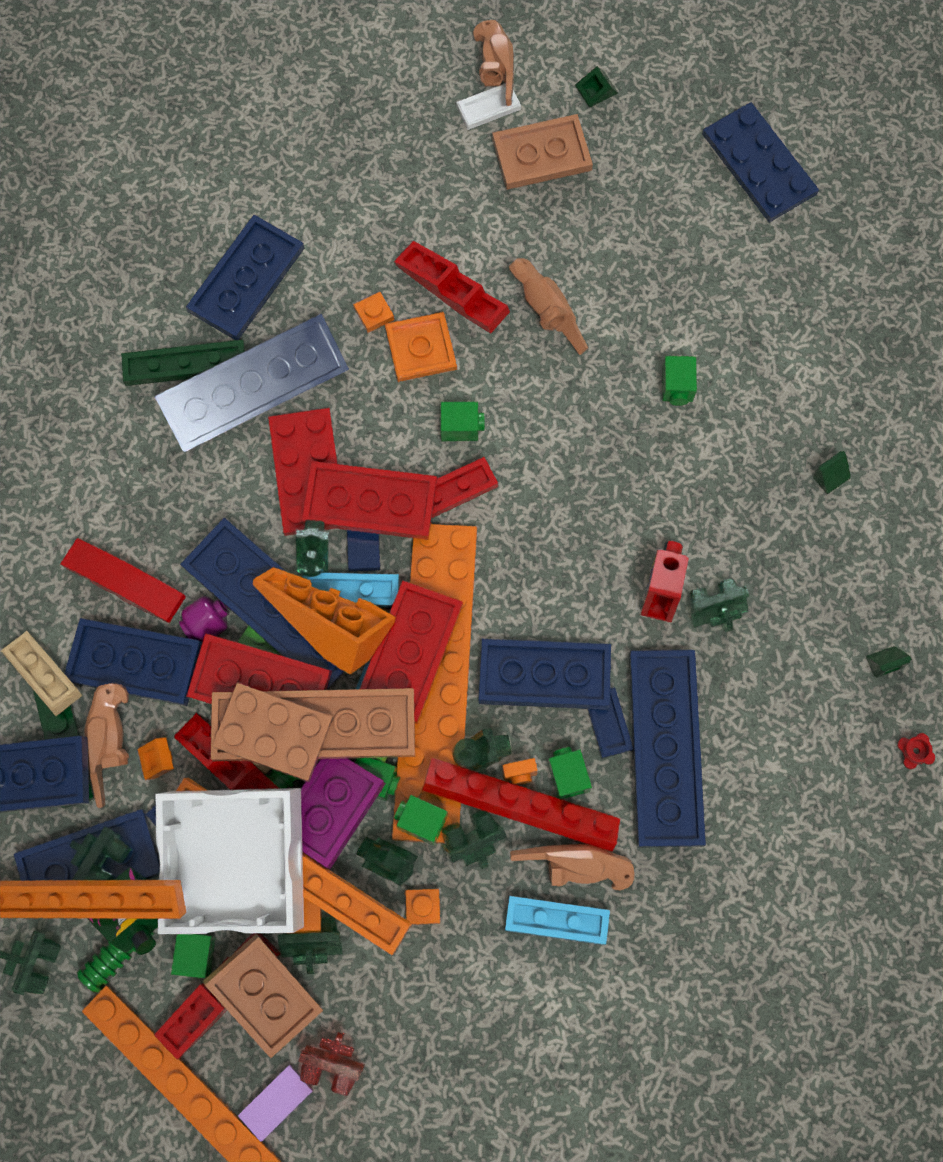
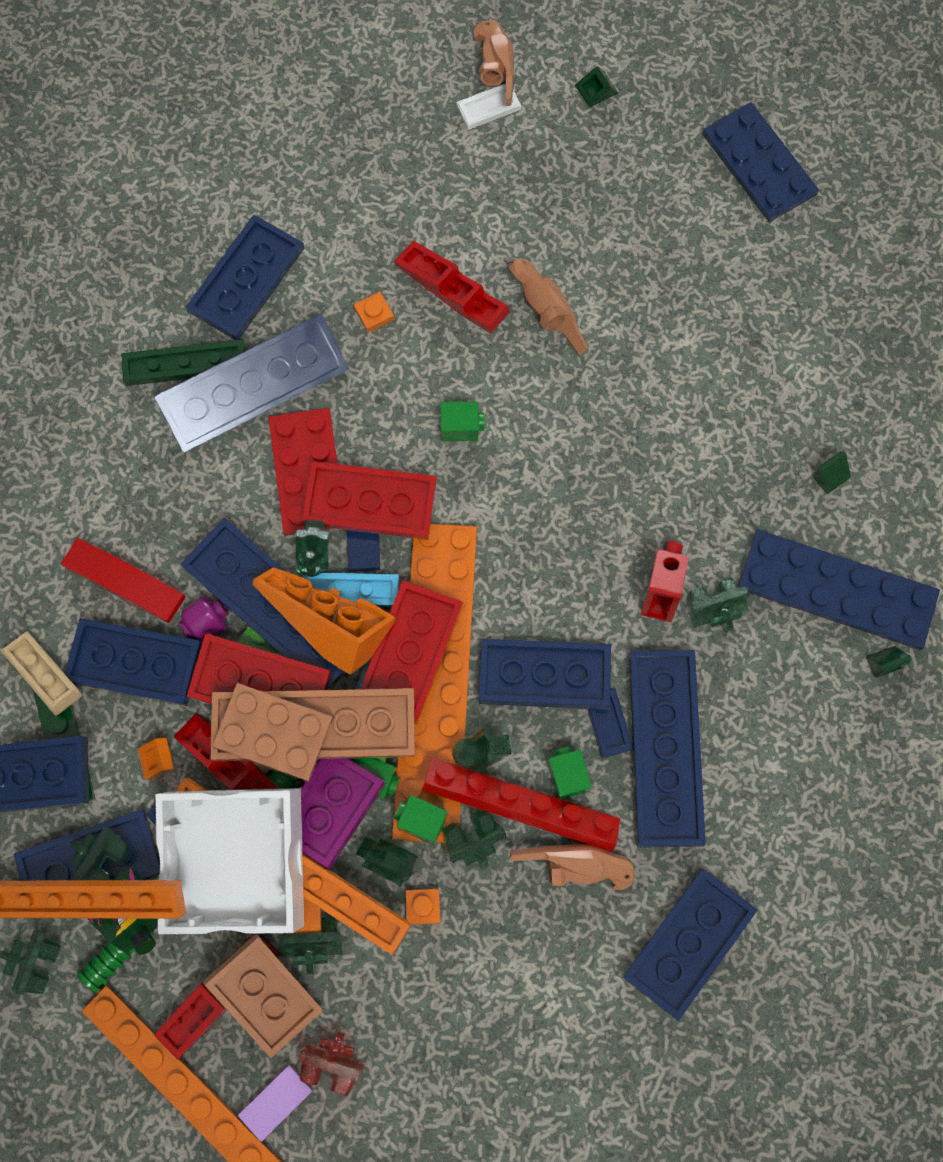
nougat animal [84,683,129,808] -> none
green brick [171,933,216,979] -> none
orange tile [385,312,457,382] -> none
red plate [432,457,498,518] -> none
nougat plate [492,114,593,190] -> none
orange plate [502,758,538,785] -> none
medium azure plate [505,896,610,945] -> none
green brick [662,356,697,406] -> none
red plate [897,733,935,769] -> none
none -> dark blue plate [622,868,758,1021]
none -> dark blue plate [737,529,940,650]

